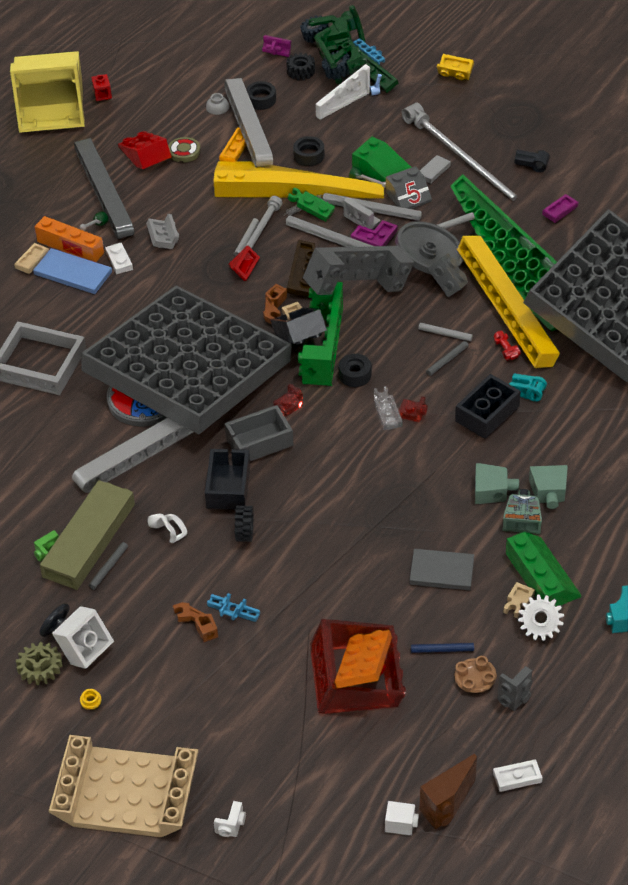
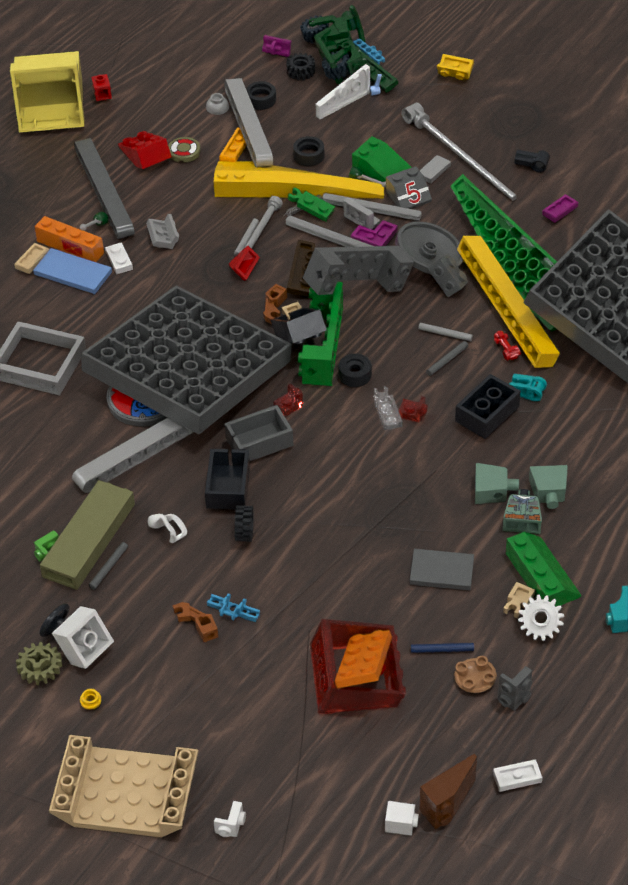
light grey bar [438,212,475,229] -> none

